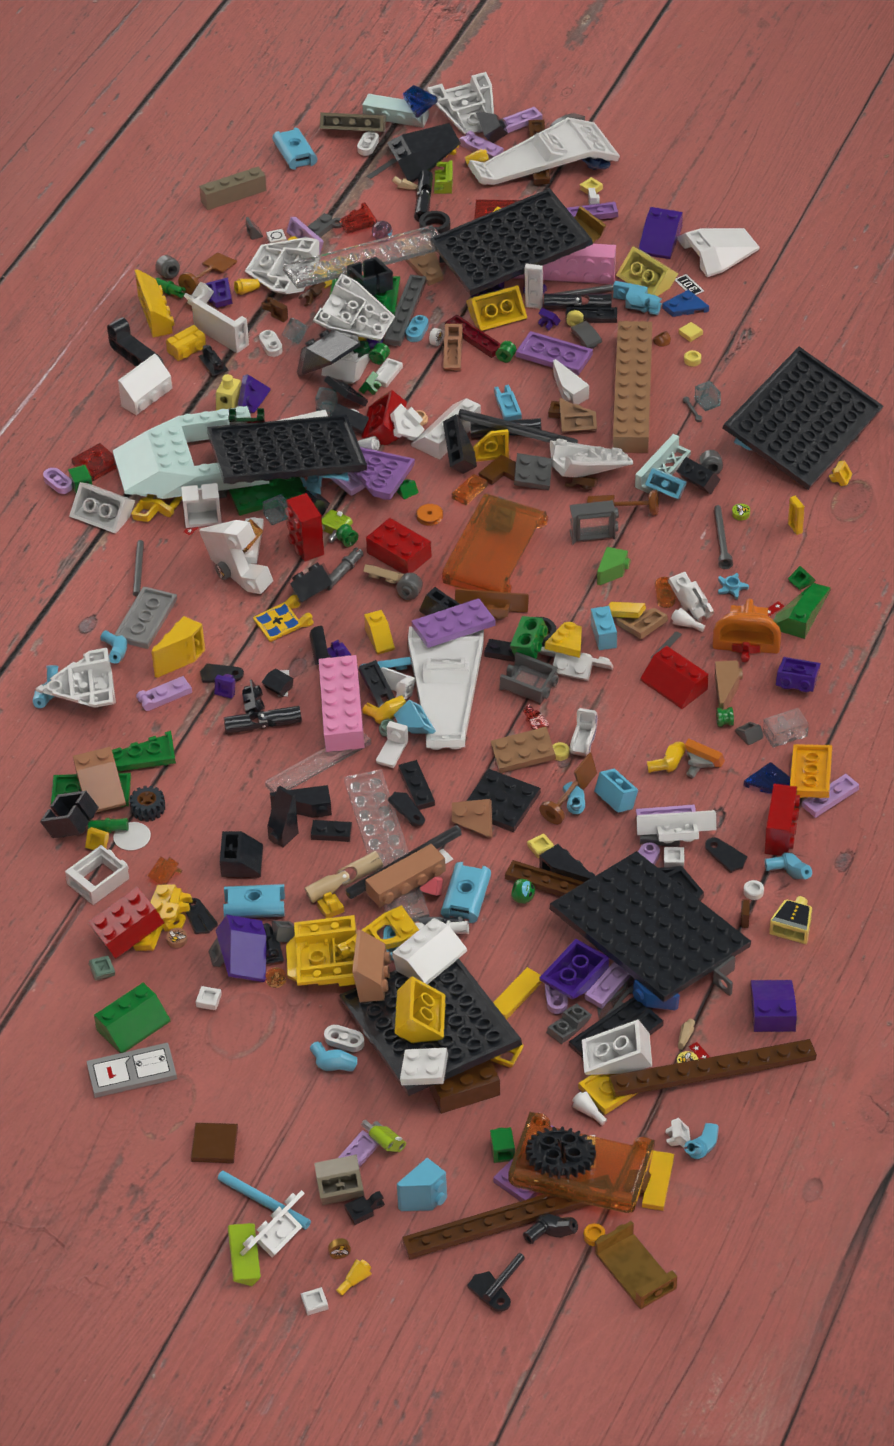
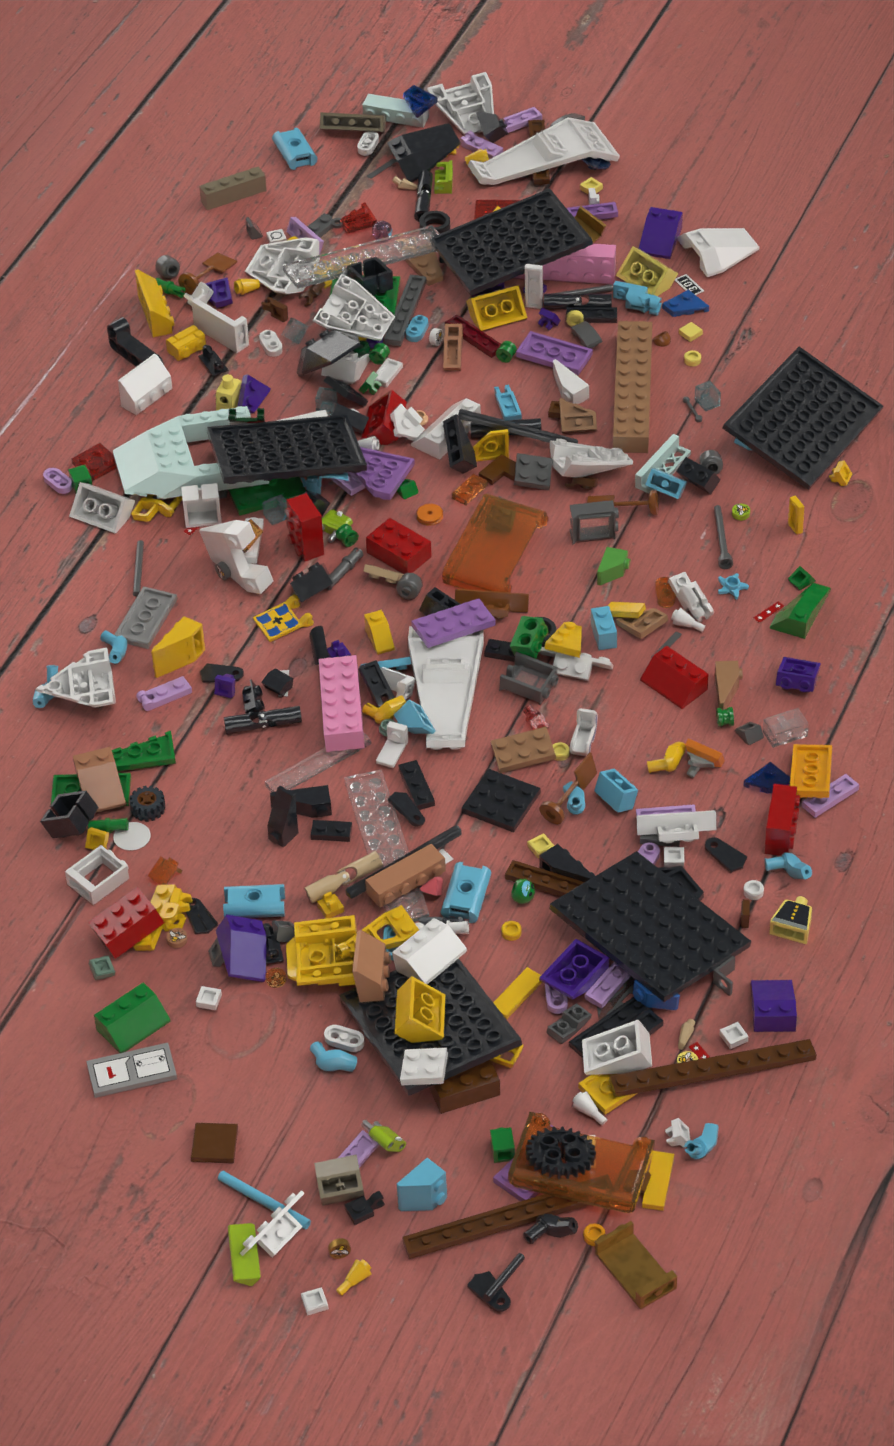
black slope [219,831,263,877] -> none
nougat wing [452,799,492,838] -> none
orange piece [712,599,781,663] -> none
none -> yellow tile [501,921,522,941]
none -> white plate [720,1022,749,1049]

